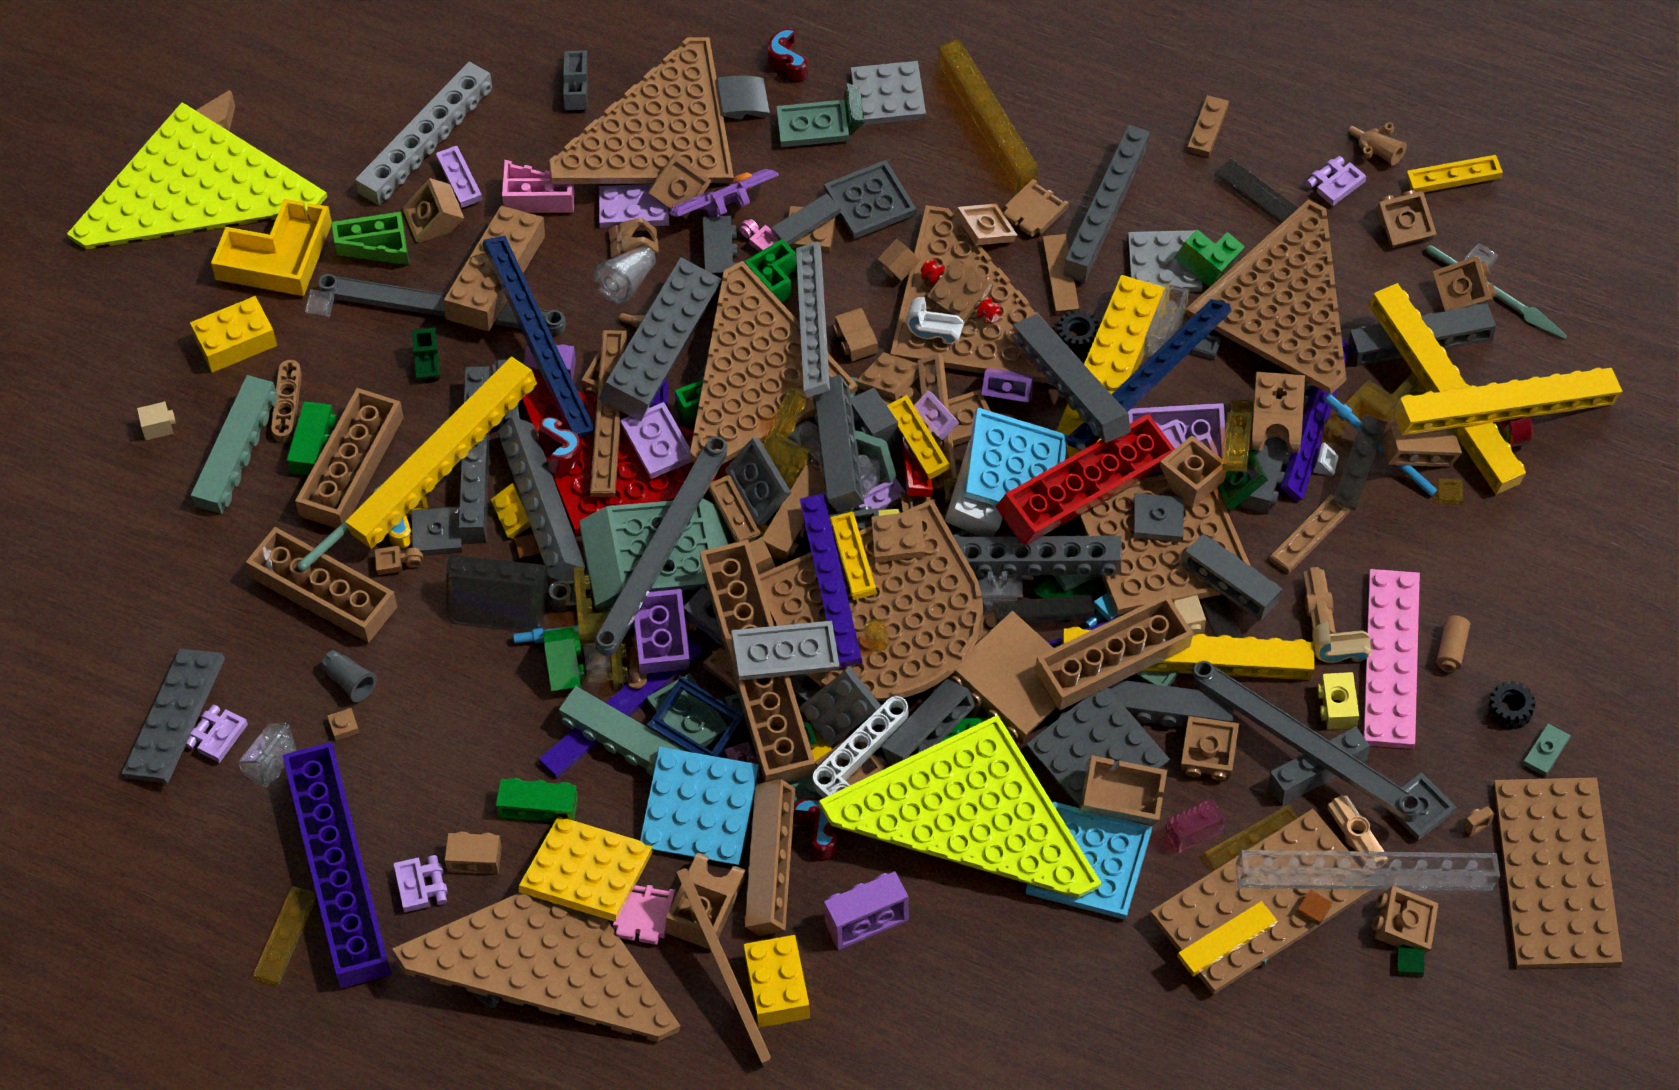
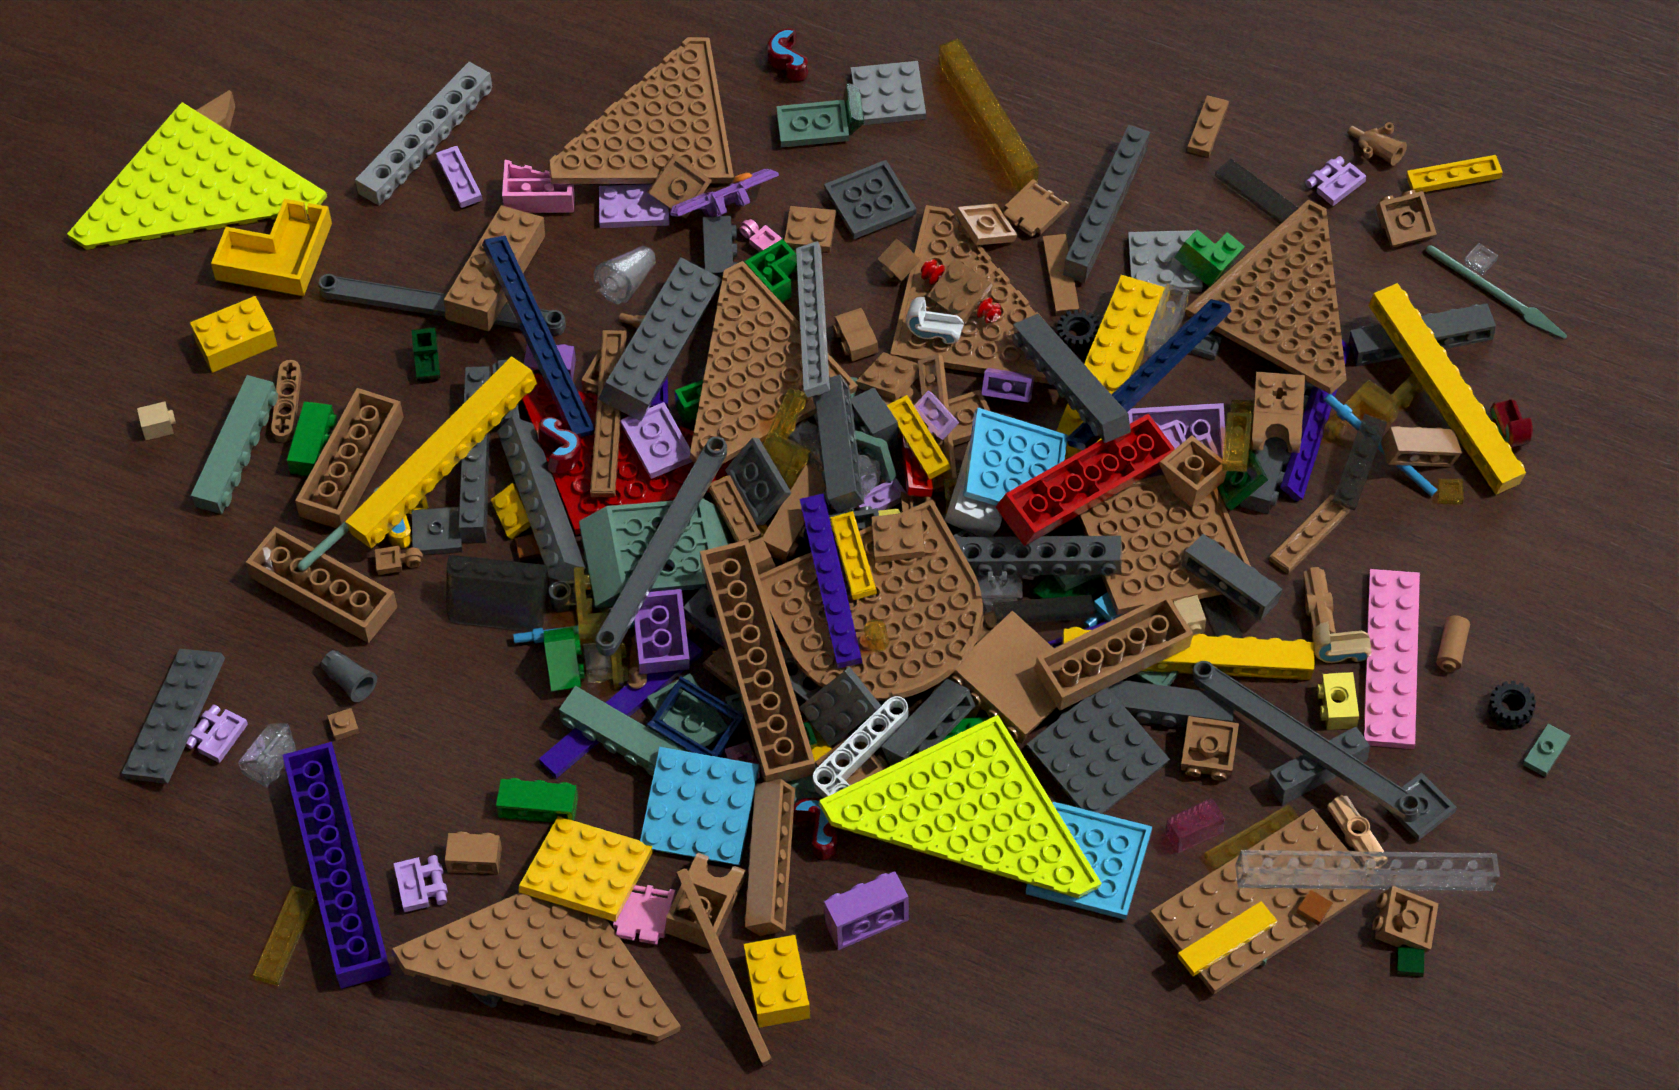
clear plate [305,289,335,317] -> none
bright green wedge [332,212,409,265] -> none
medium nougat slope [402,178,464,243] -> none
dark grey slope [563,50,588,110] -> none
medium nougat piece [609,217,659,260] -> none
dark grey slope [716,76,770,120] -> none
light grey plate [731,621,839,680] -> none
dark grey tile [771,194,841,245] -> none
medium nougat piece [1079,755,1167,825] -> none
dark grey plate [1133,493,1184,542] -> none
white slope [1313,442,1338,476] -> none
yellow brick [1392,368,1623,435] -> none
medium nougat plate [1433,256,1497,311] -> none
medium nougat plate [1464,806,1494,837] -> none
medium nougat plate [1494,778,1623,969] -> none

